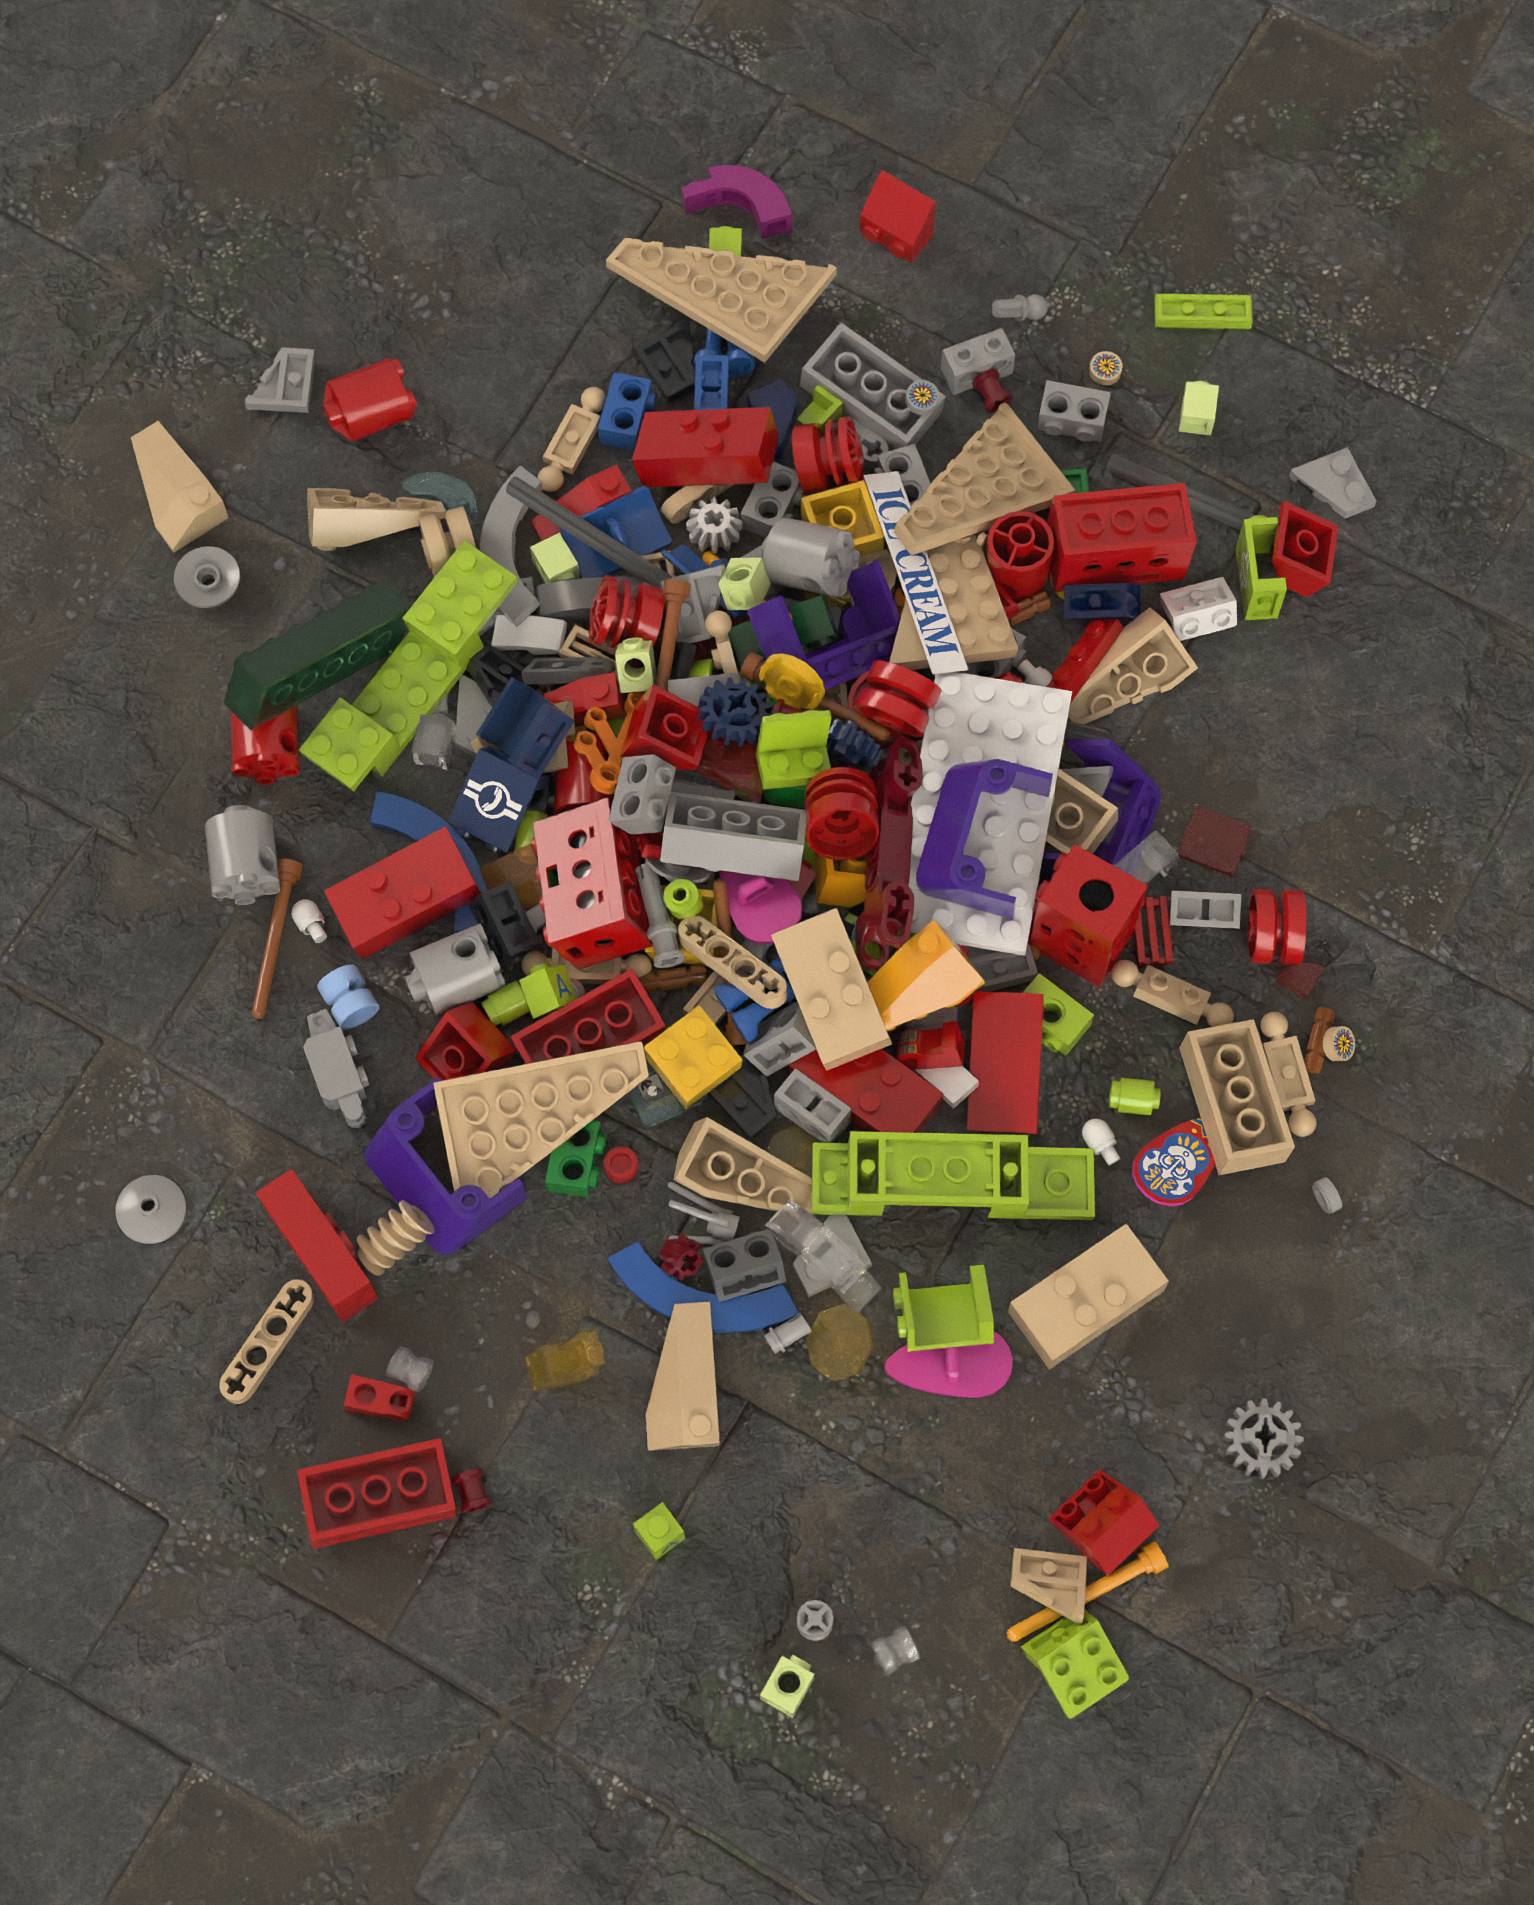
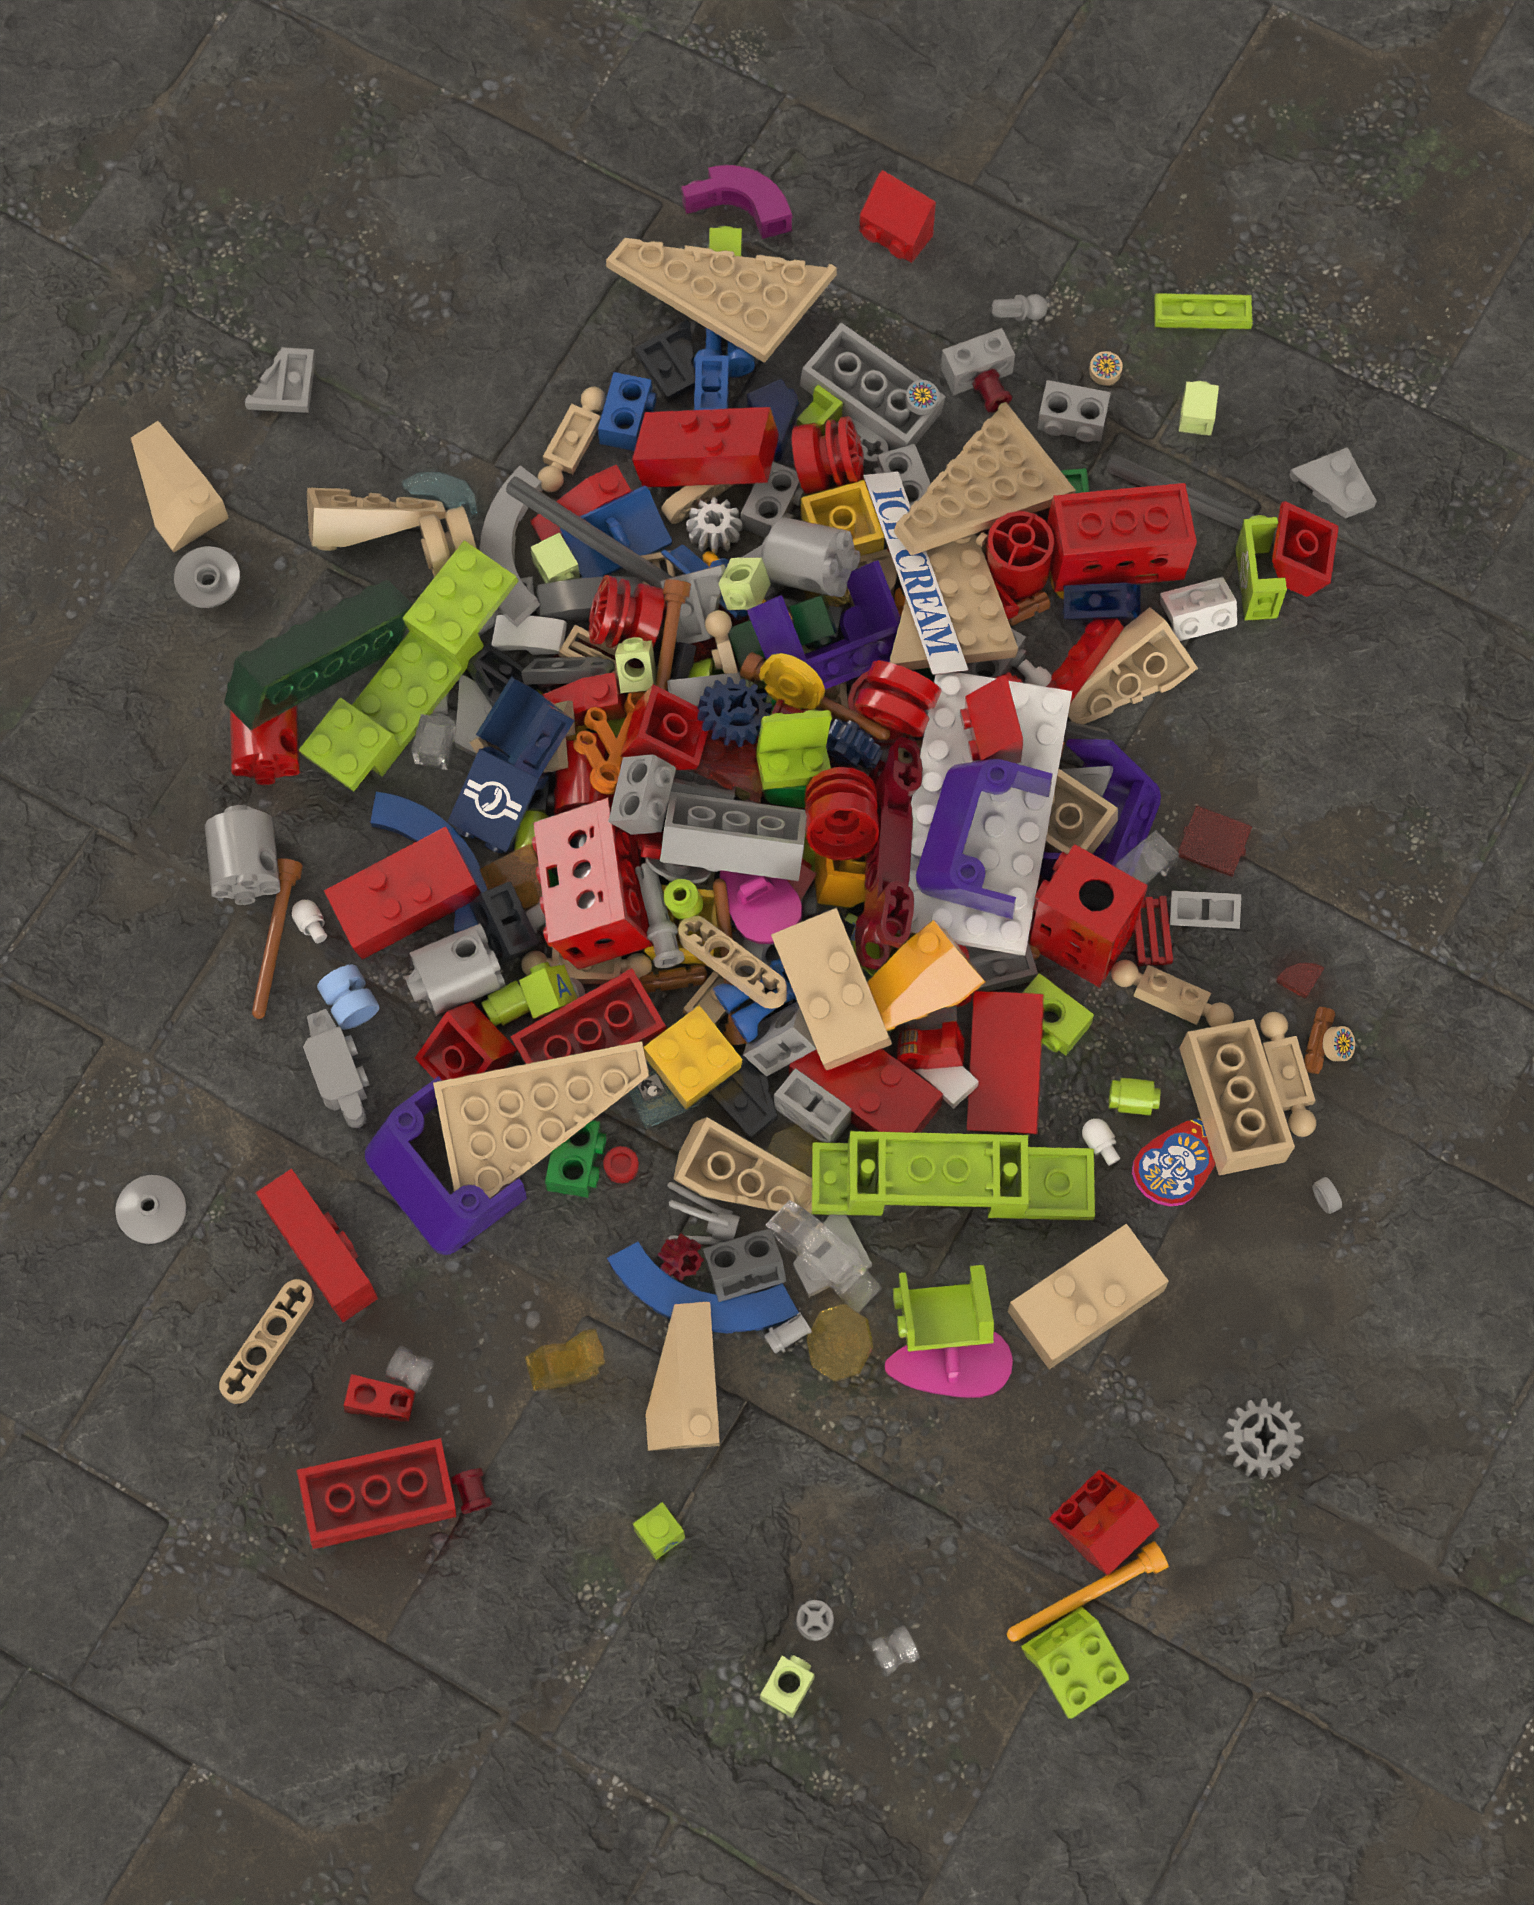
red cylinder [323,358,417,442] -> none
tan piece [357,1200,435,1276] -> none
tan wing [1011,1548,1087,1624] -> none
red wheel [1247,889,1306,965] -> none
none -> red slope [960,675,1023,764]

